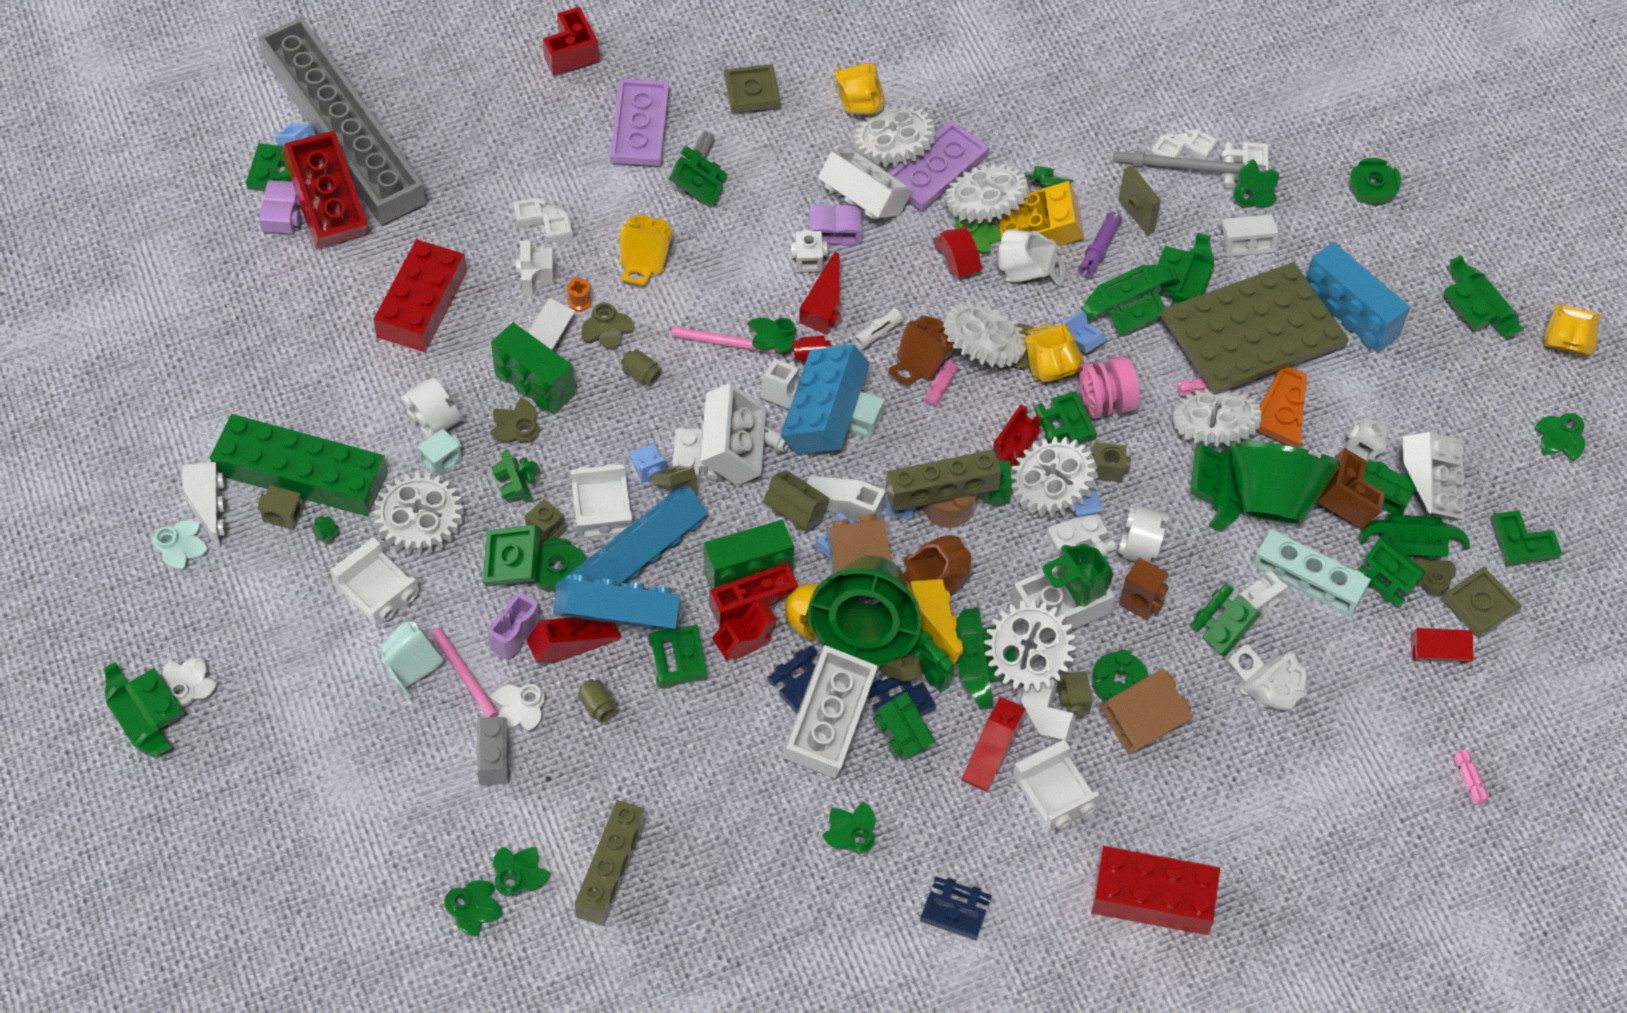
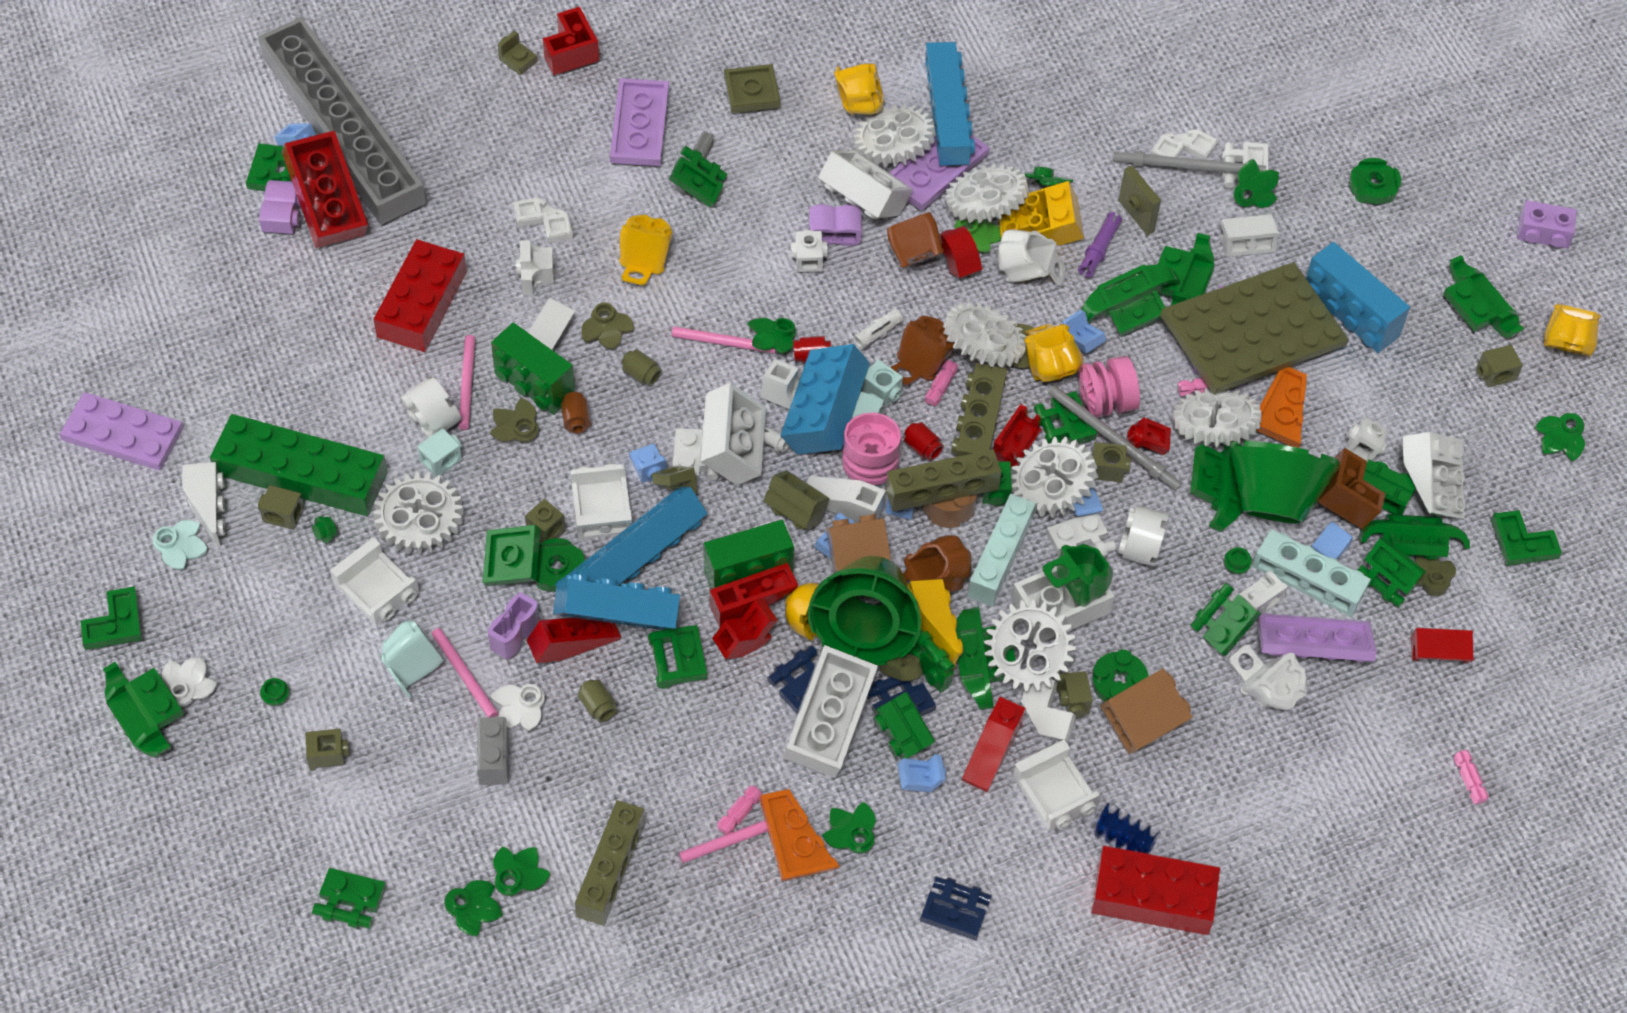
green hips [491,450,540,503] -> none
orange bush [567,278,591,312] -> none
red slope [799,252,842,335] -> none
dark orange brick [1119,557,1169,621] -> none
olive plate [1442,567,1522,639] -> none
none -> lavender plate [59,392,184,471]
none -> green plate [80,586,142,650]
none -> green plate [260,678,289,706]
none -> olive brick [305,729,350,771]
none -> green plate [312,868,387,929]
none -> bright pink bar [458,335,475,430]
none -> olive bracket [498,31,538,75]
none -> dark orange brick [561,392,591,434]
none -> bright pink bar [679,820,768,863]
none -> bright pink axle [717,785,762,835]
none -> orange wing [759,789,840,882]
none -> bright pink wheel [842,412,901,485]
none -> light aqua brick [861,359,903,408]
none -> dark orange piece [887,212,944,268]
none -> light blue bracket [897,754,946,792]
none -> red brick [904,422,944,461]
none -> dark azure brick [925,42,975,166]
none -> olive brick [951,363,1007,457]
none -> light aqua brick [968,494,1036,607]
none -> light grey bar [1048,385,1182,491]
none -> clear blue piece [1095,803,1161,854]
none -> red bracket [1127,417,1171,455]
none -> green plate [1224,547,1252,574]
none -> lavender plate [1257,613,1377,662]
none -> light blue slope [1312,522,1353,560]
none -> olive brick [1477,345,1523,388]
none -> lavender brick [1517,200,1577,249]

